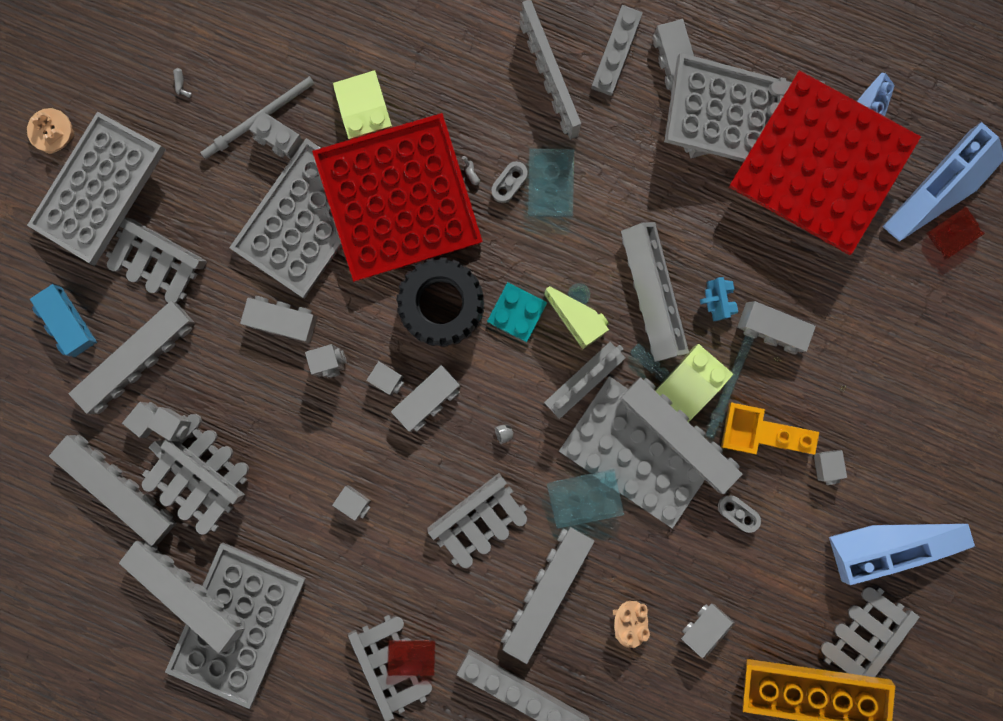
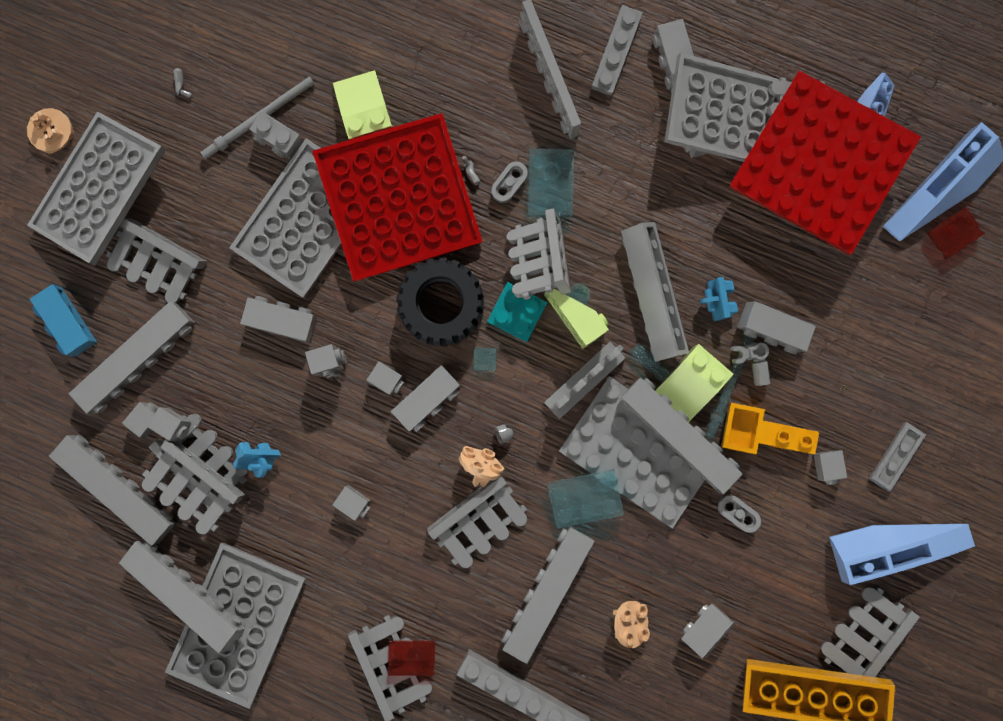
none -> dark azure hips [233,442,281,478]
none -> light nougat plate [459,446,504,487]
none -> clear light blue tile [473,347,497,371]
none -> light grey fence [507,208,570,300]
none -> light grey bar [730,342,771,386]
none -> light grey tile [869,422,926,492]

